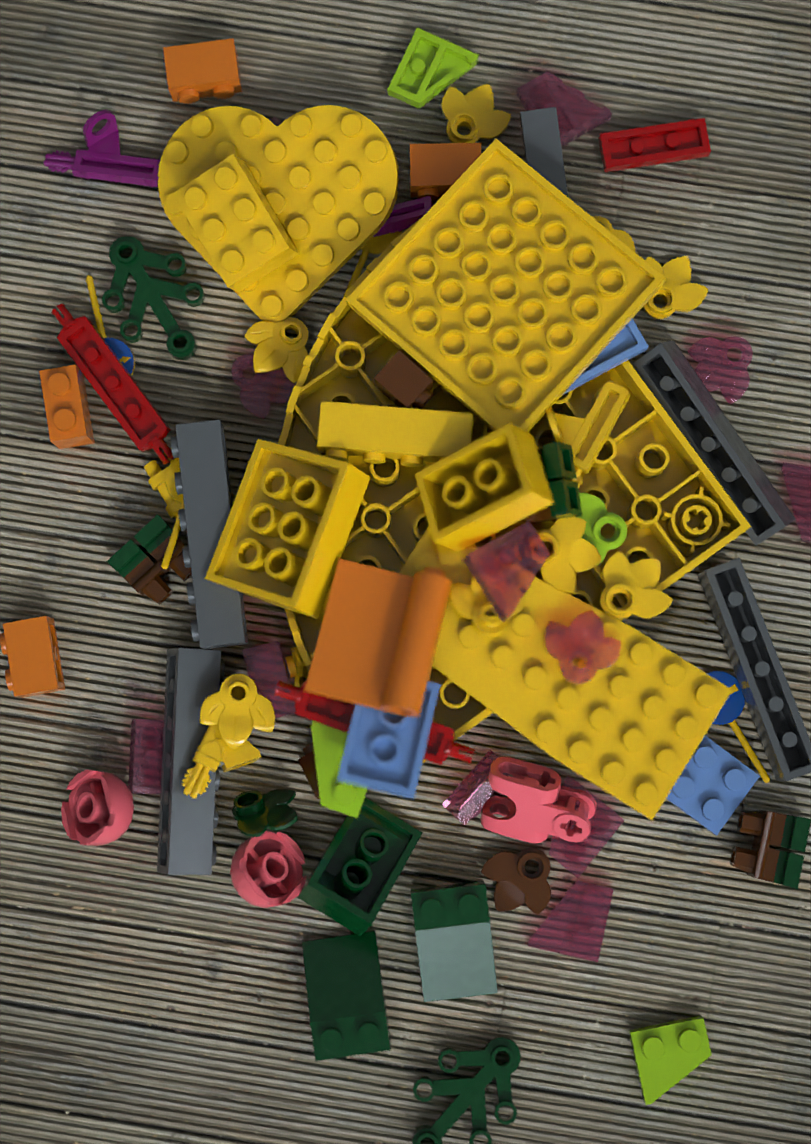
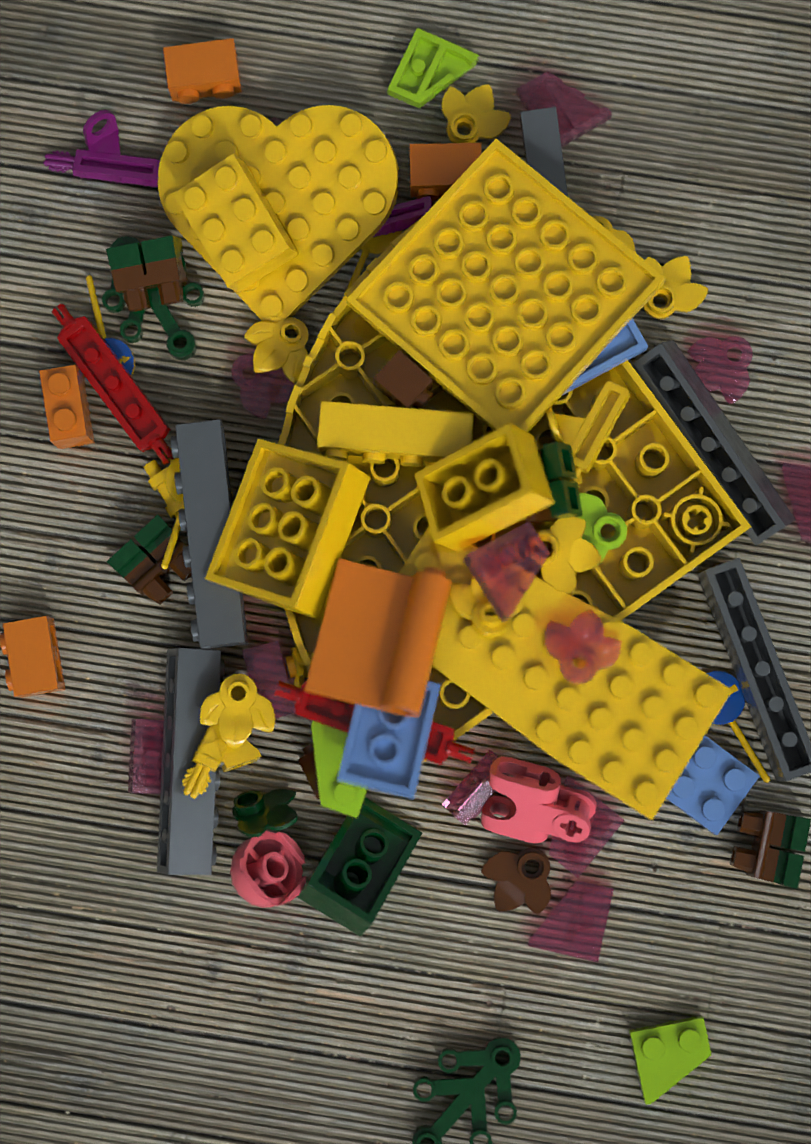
coral cylinder [61,770,134,846] -> none
dark green slope [302,931,391,1061] -> none
slope [411,880,498,1002] -> none
red plate [598,118,711,173] -> none
yellow plate [600,551,672,619] -> none
none -> reddish brown hips [106,235,188,312]

